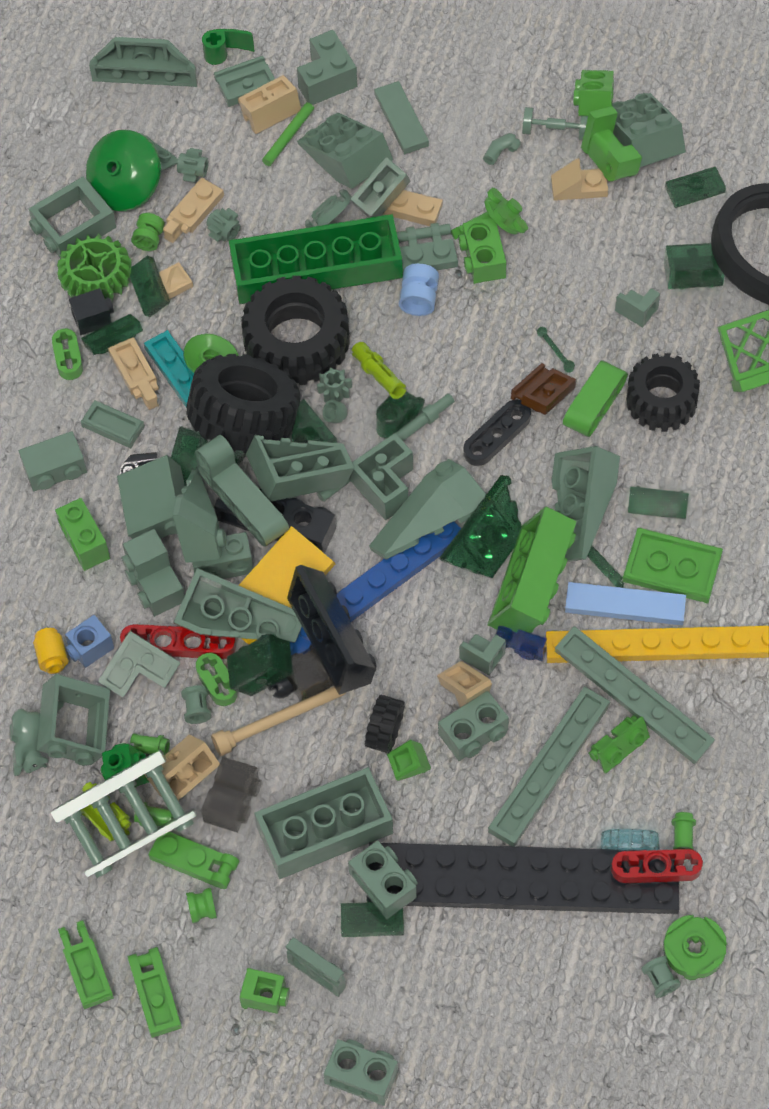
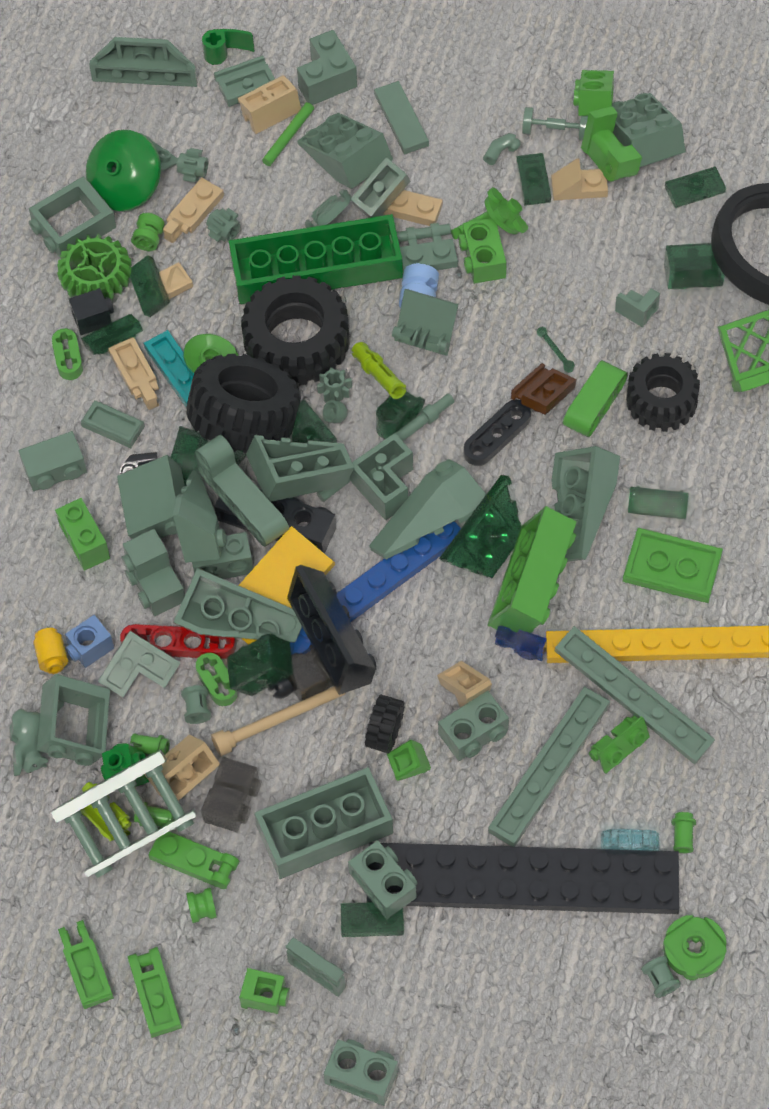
sand green panel [459,634,506,675] -> none
light blue tile [565,582,686,626] -> none
clear green wheel [587,545,624,588] -> none
red beam [611,849,703,883] -> none
none -> sand green hinge [392,289,459,356]
none -> clear green plate [516,153,551,206]

